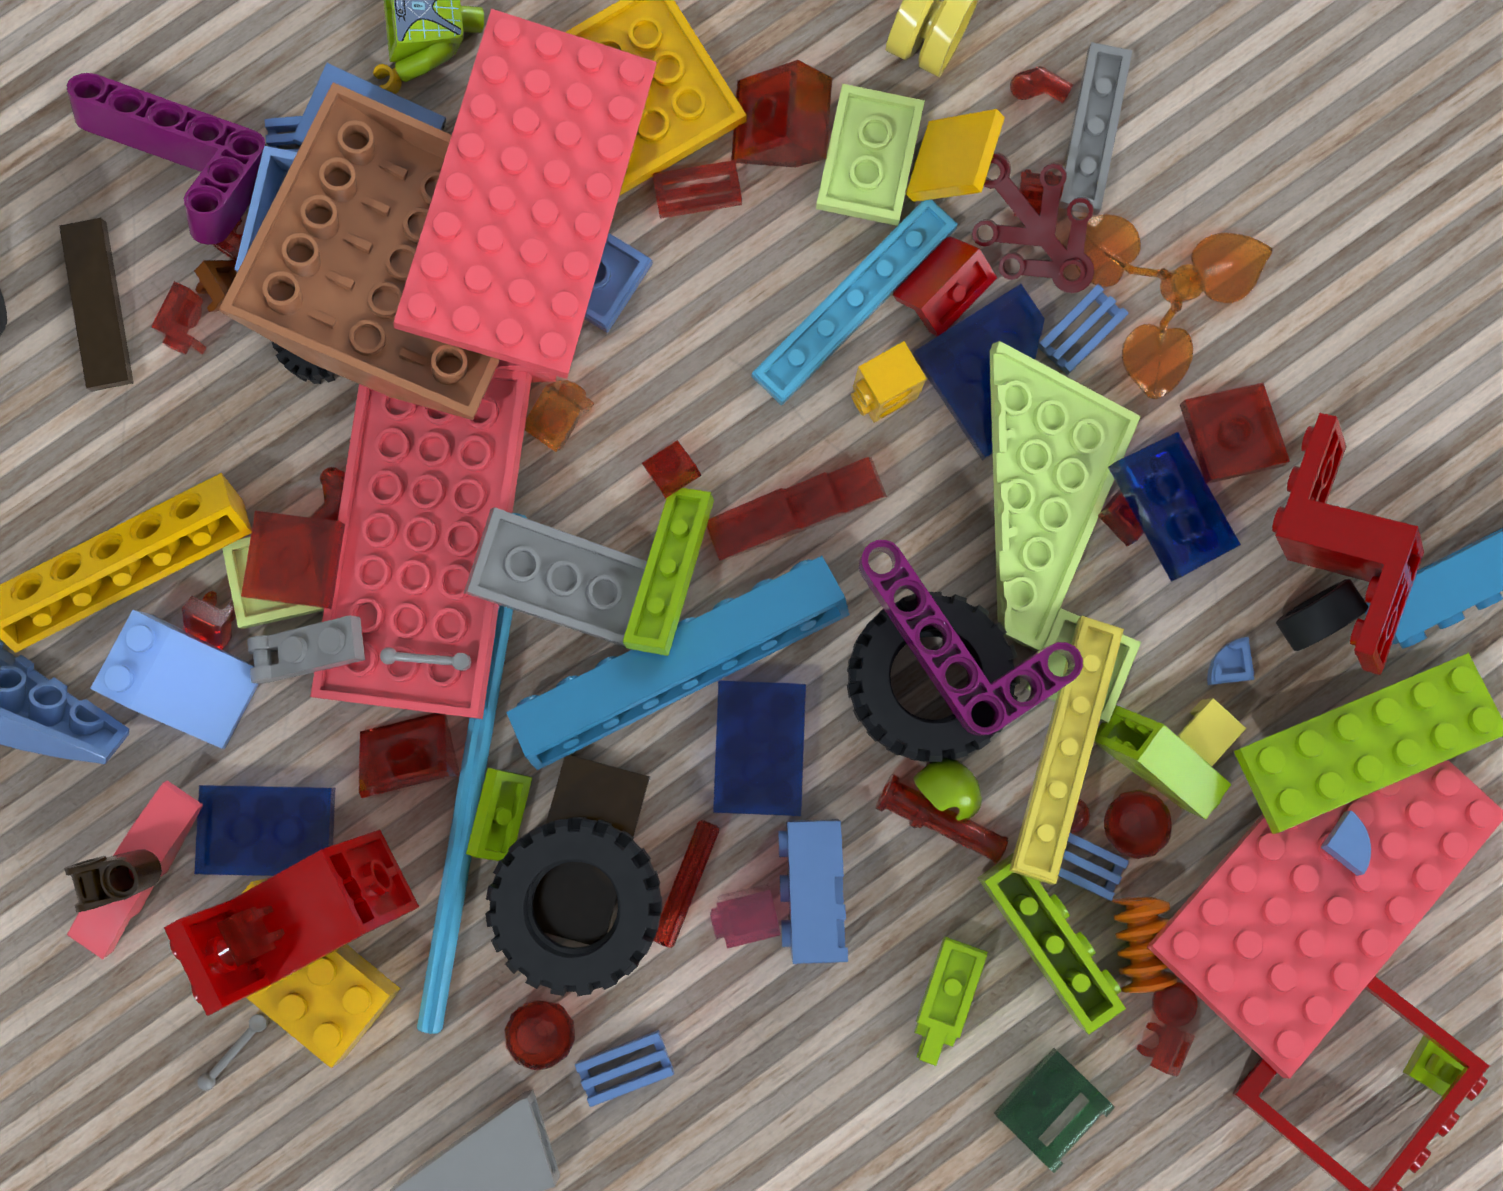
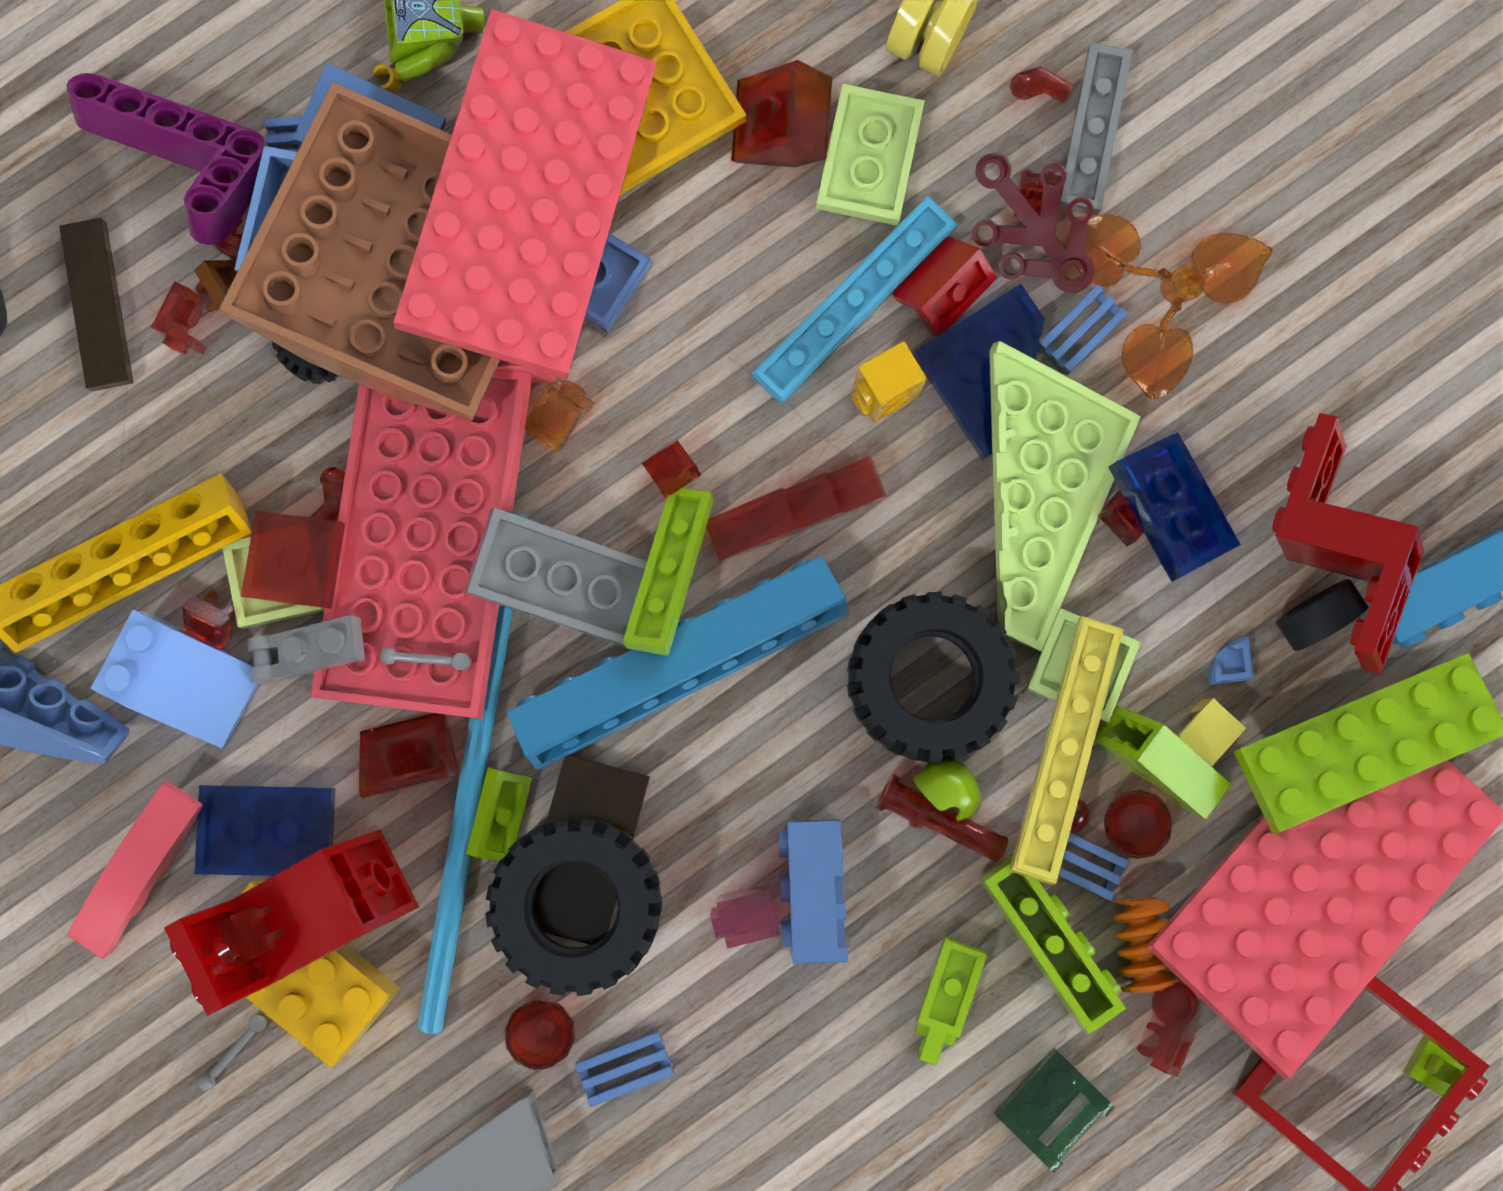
dark brown piece [64,849,162,912] -> none
clear red tile [652,160,742,219] -> none
clear red axle [654,820,720,948] -> none
clear blue plate [713,680,806,816] -> none
magenta beam [859,540,1083,735] -> none
yellow tile [906,109,1005,202] -> none
clear red plate [1180,383,1290,484] -> none
medium blue tile [1321,810,1371,876] -> none

